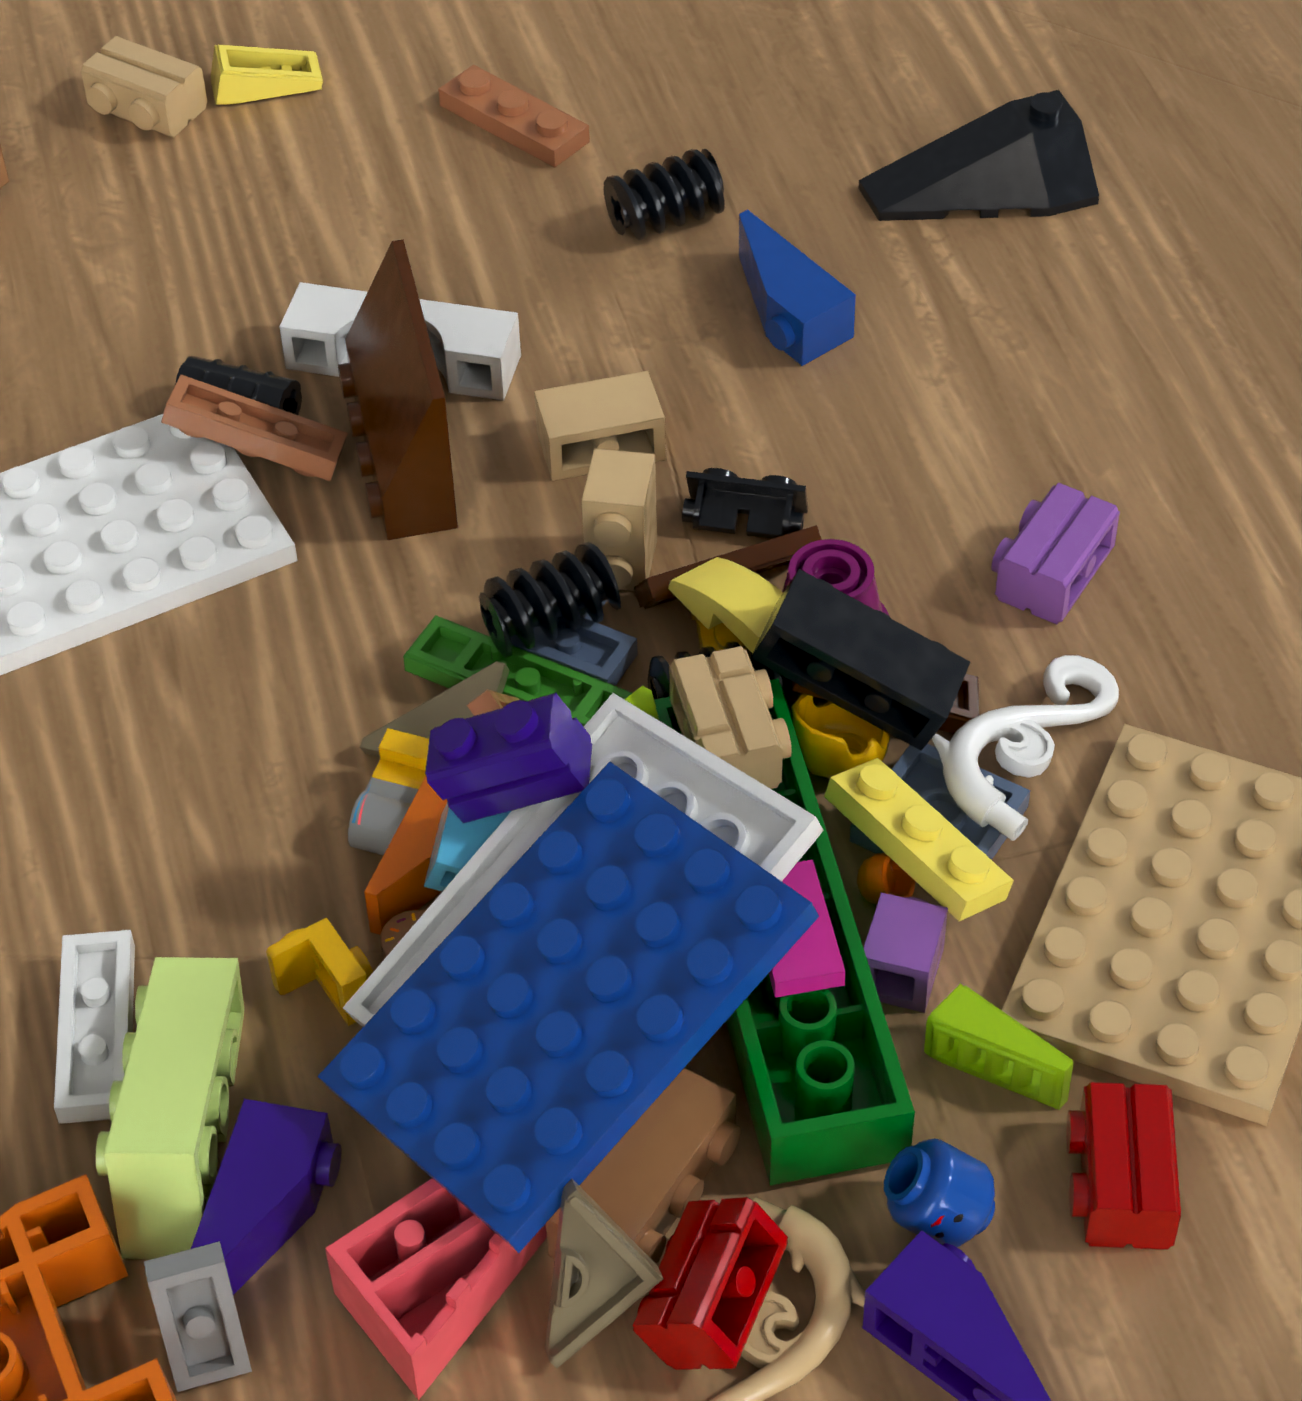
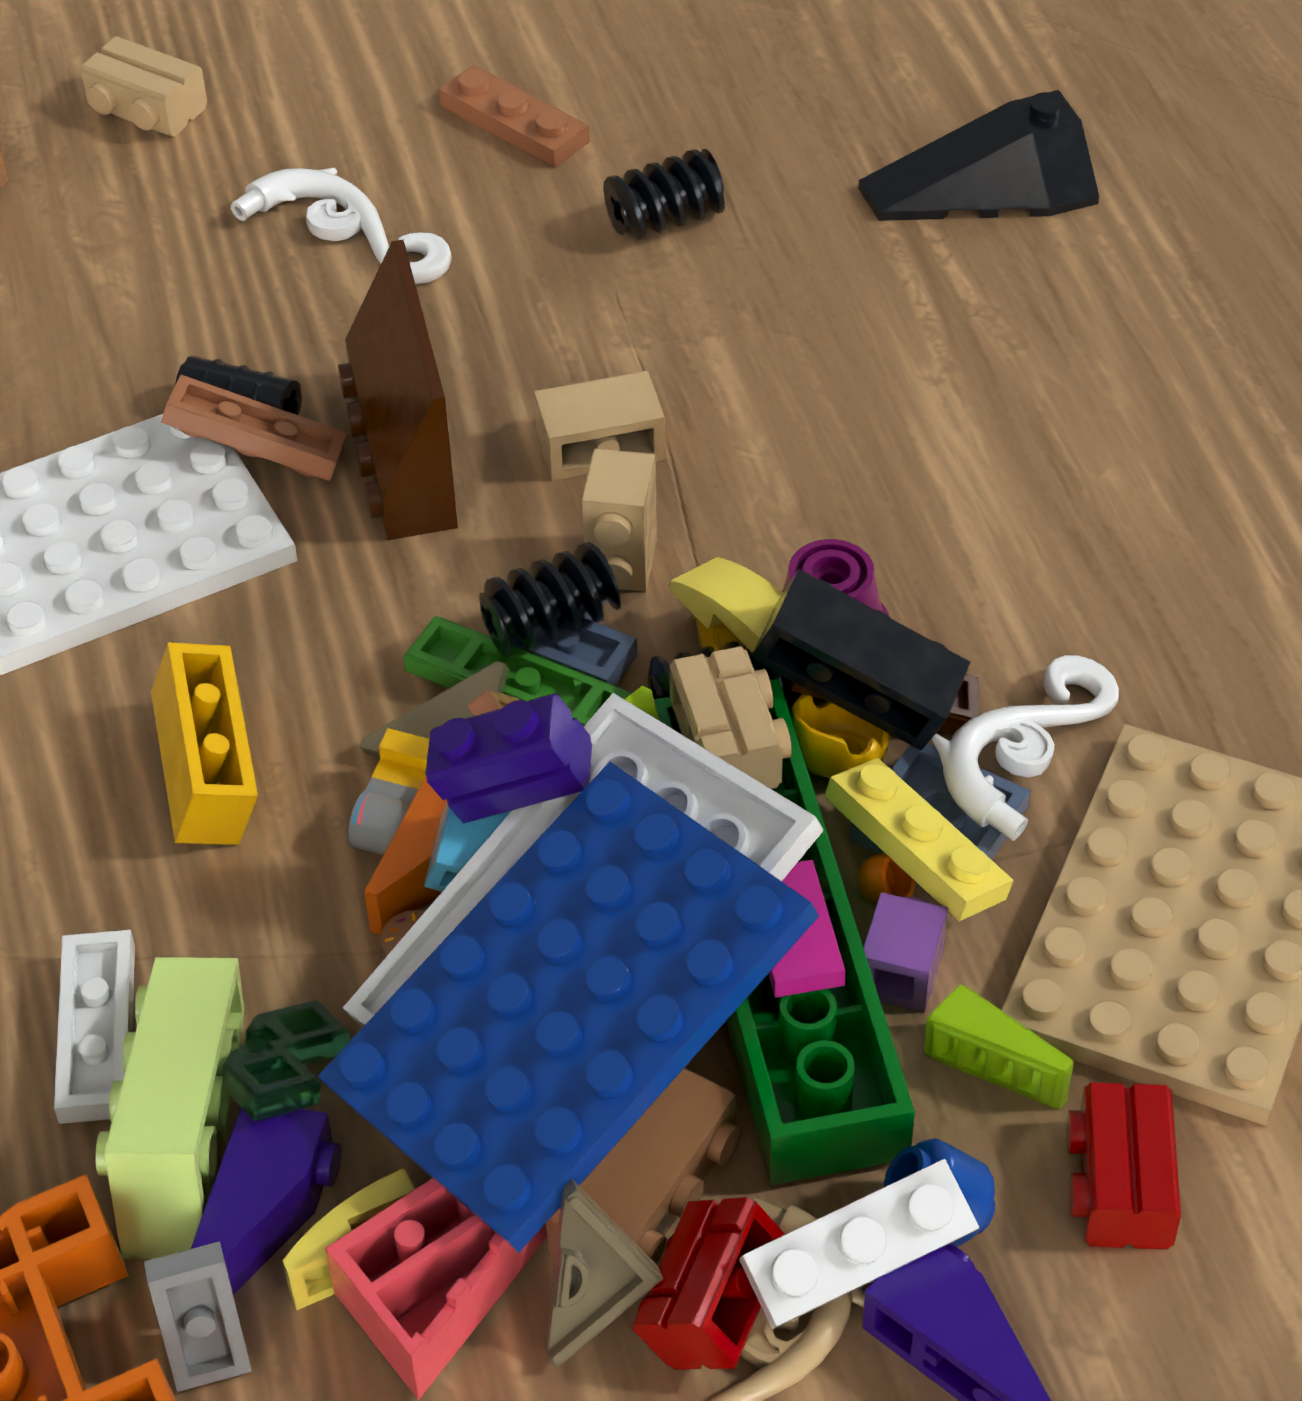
light yellow slope [211,45,323,105] -> none
yellow bracket [266,917,373,1026] -> none
white arch [279,282,521,401] -> none
reddish brown tile [634,525,822,609] -> none
black hinge [682,468,808,539] -> none
blue slope [739,209,856,366] -> none
medium lavender brick [991,483,1120,625] -> none
none -> yellow brick [151,642,258,845]
none -> clear green tile [222,1000,350,1121]
none -> white plant [231,167,452,285]
none -> light yellow slope [282,1168,415,1310]
none -> white plate [739,1159,980,1330]

